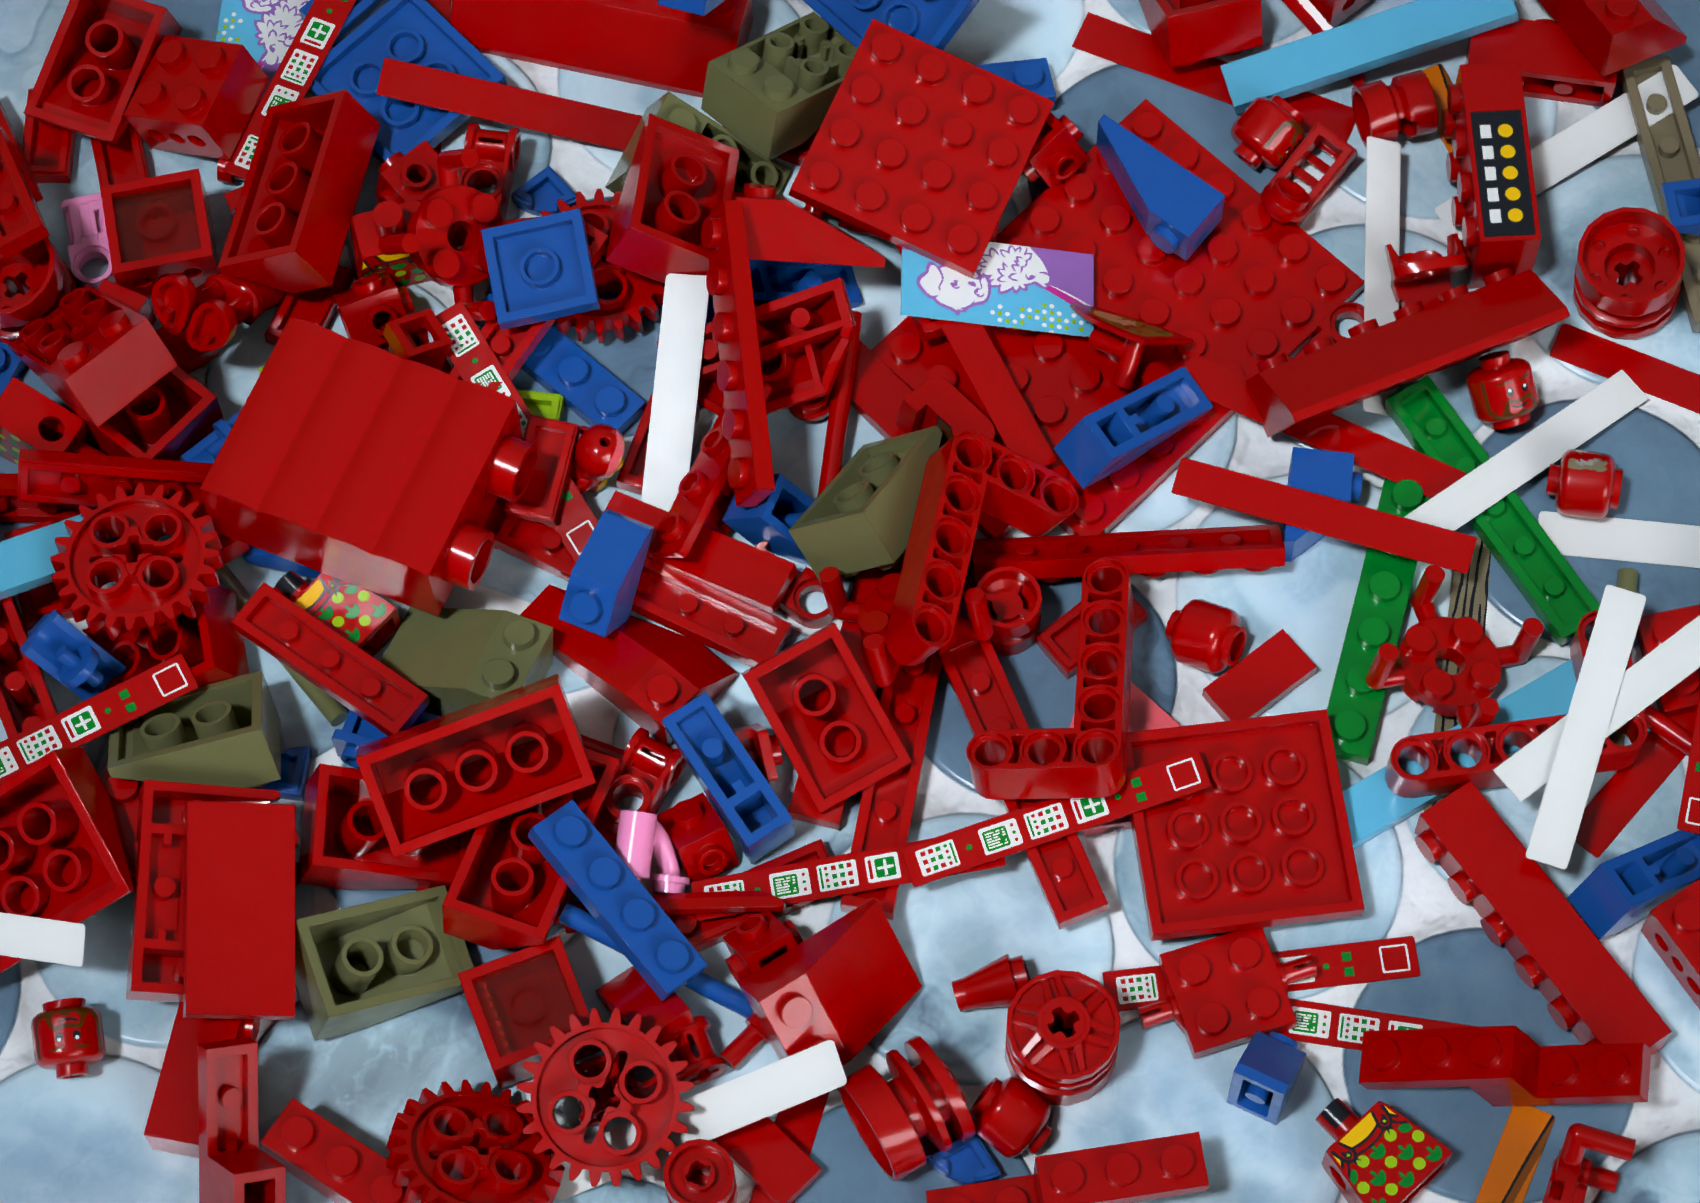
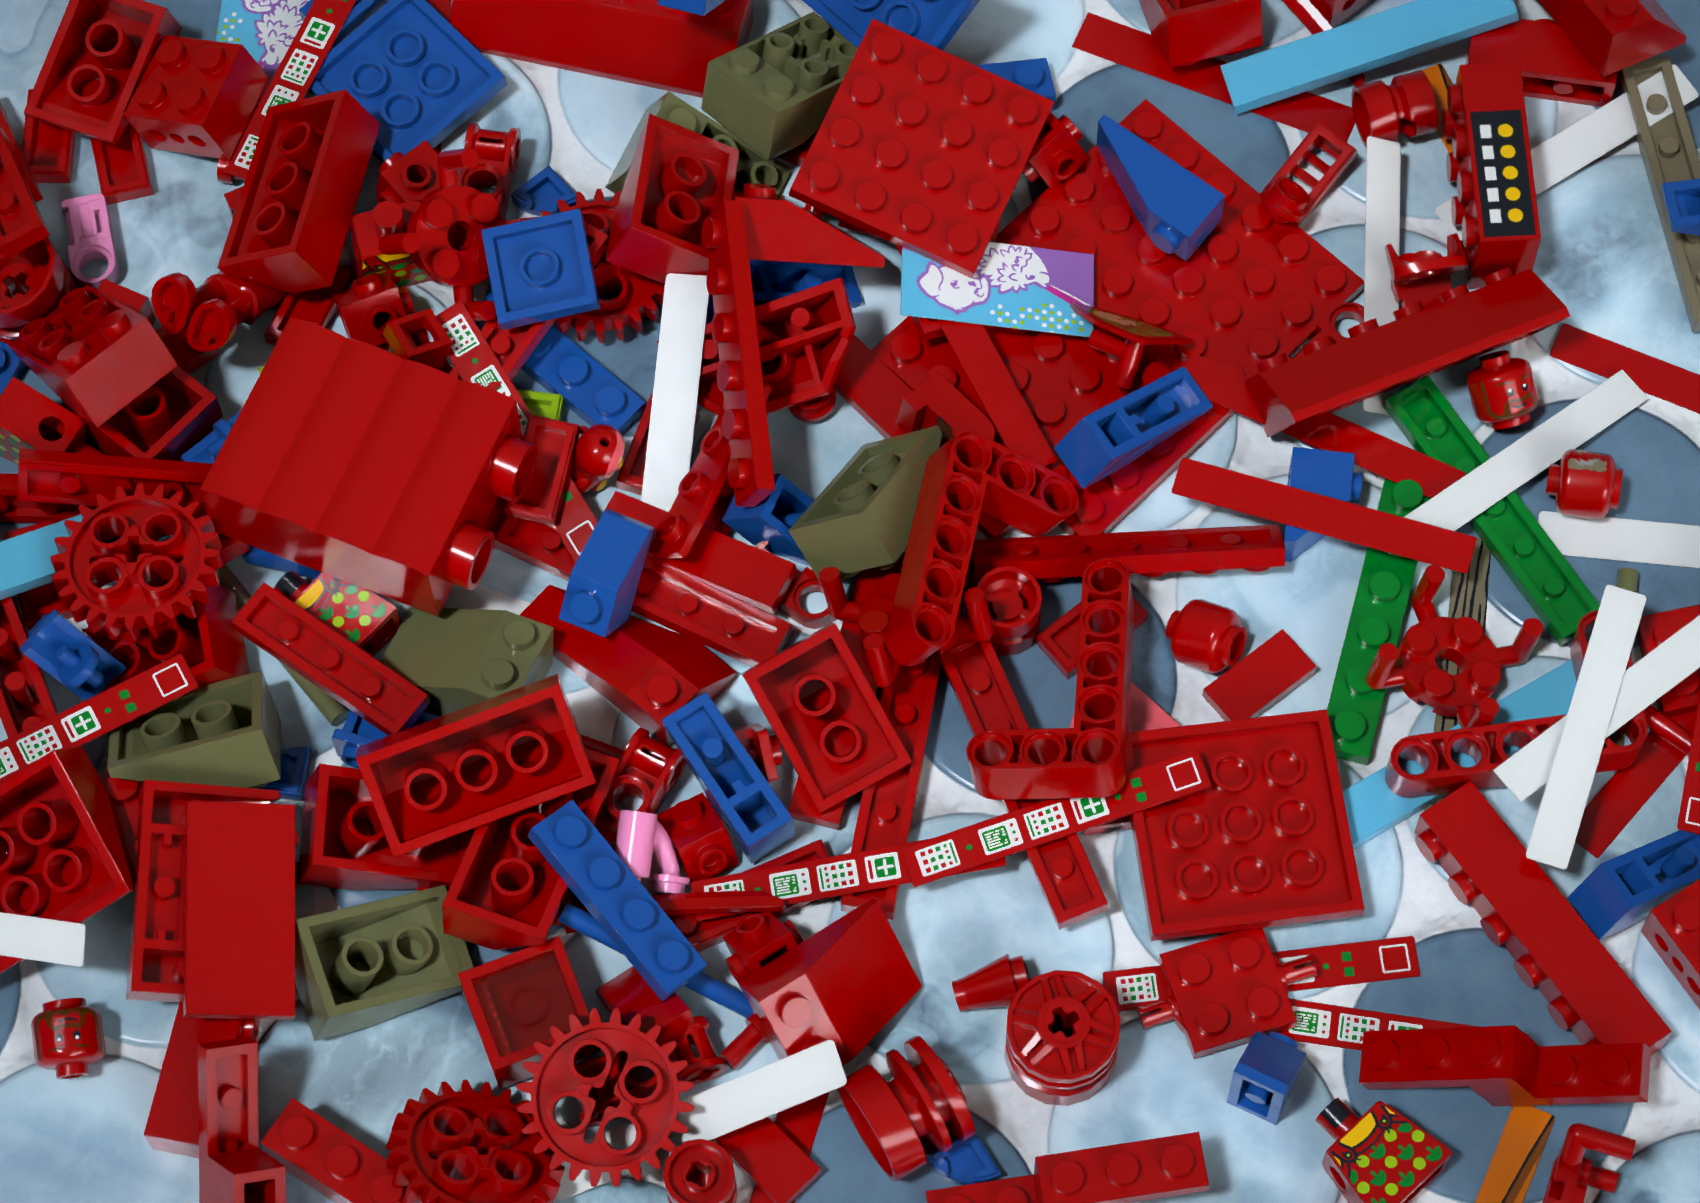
piece [100,168,220,297] -> none
red sticker [377,58,642,151] -> none
red bar [817,310,863,497] -> none
red head [969,1077,1053,1158] -> none
red head [1231,95,1304,170] -> none
red wheel [1573,207,1685,339] -> none

